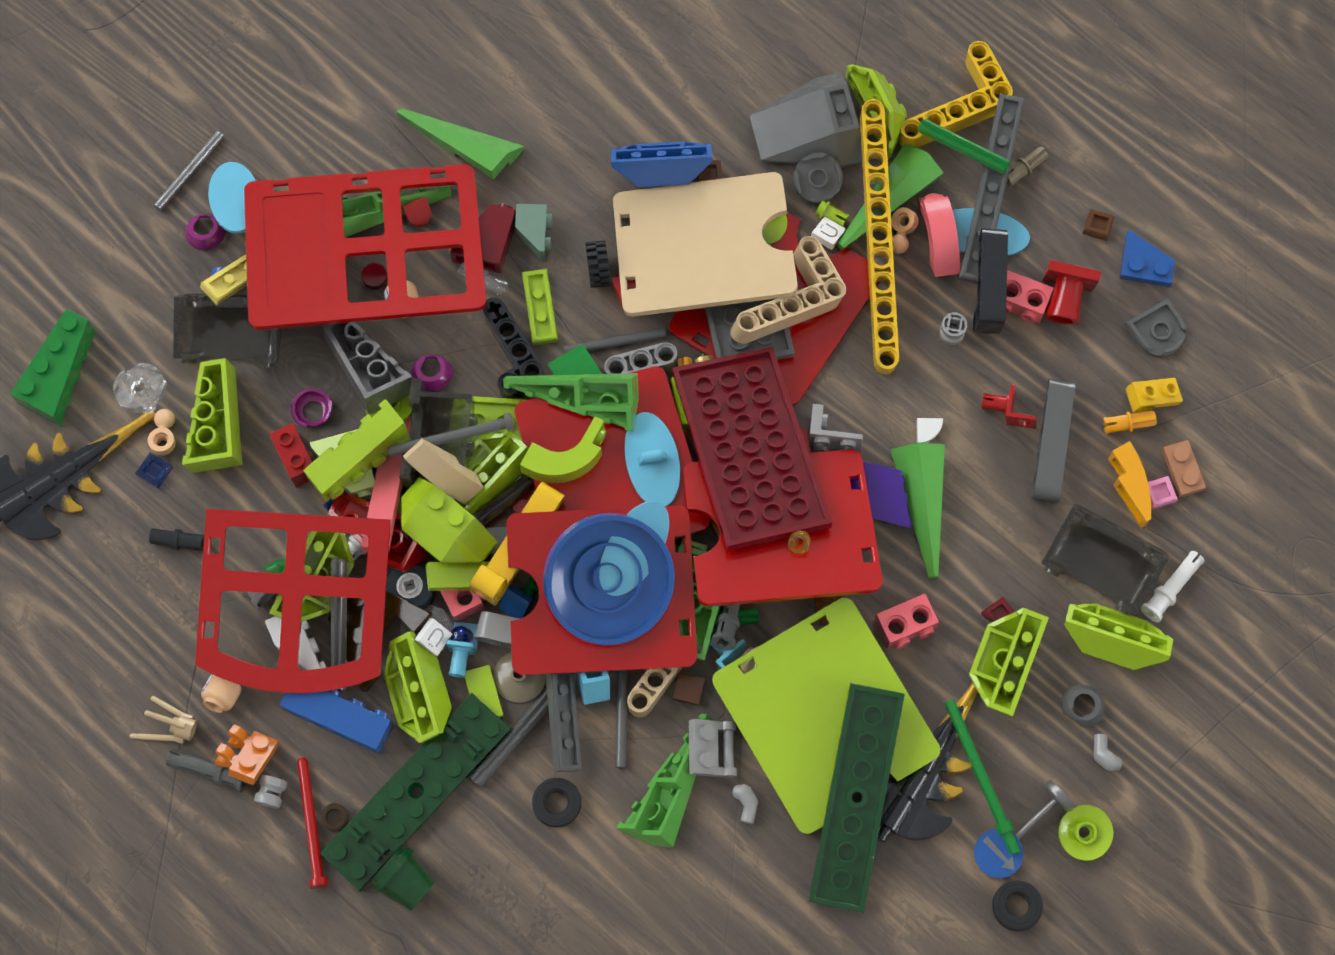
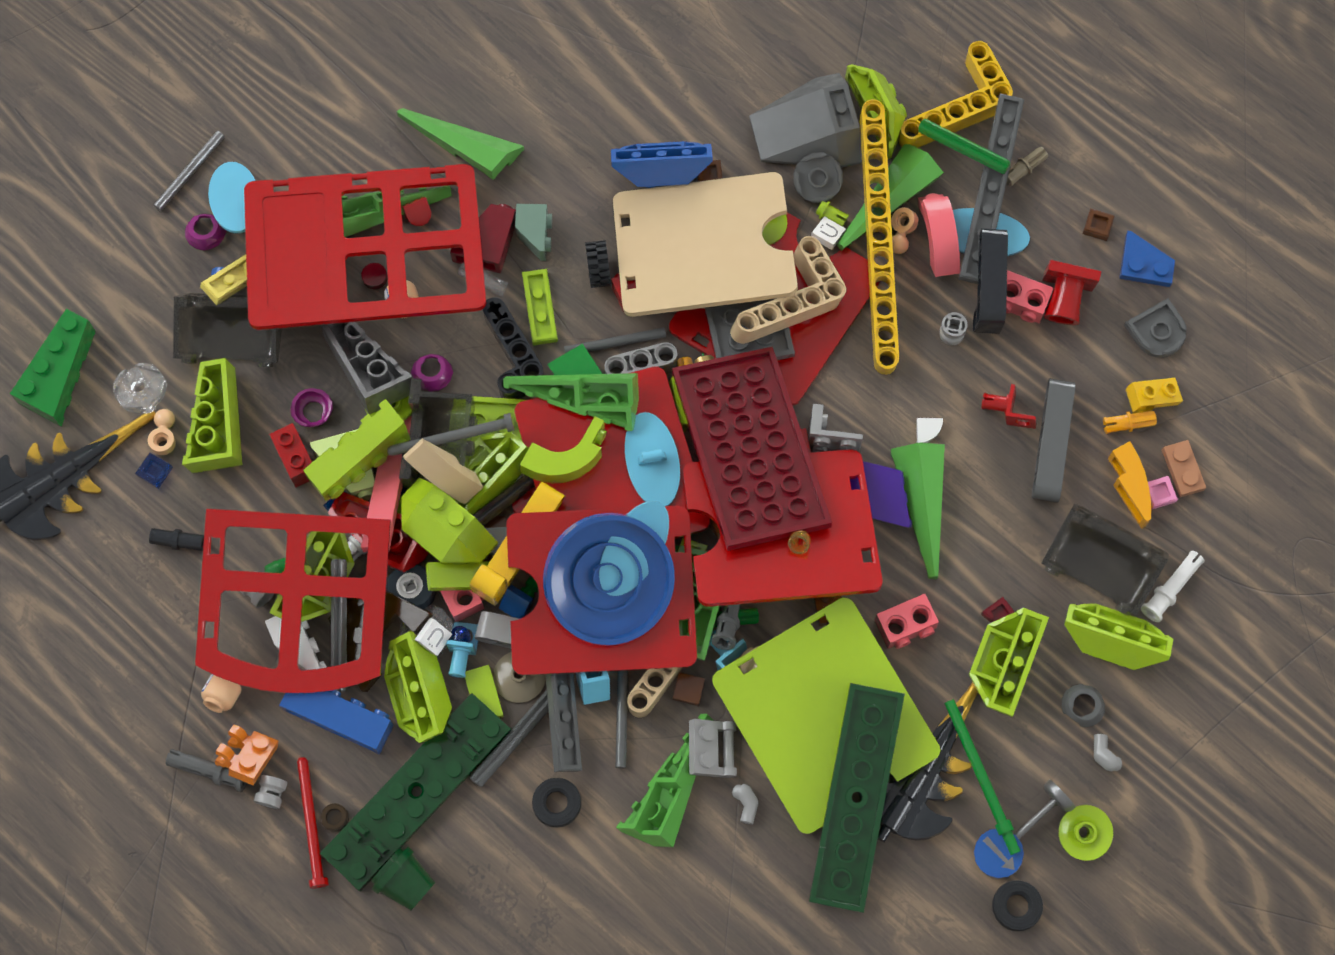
tan plant [129,696,197,744] -> none

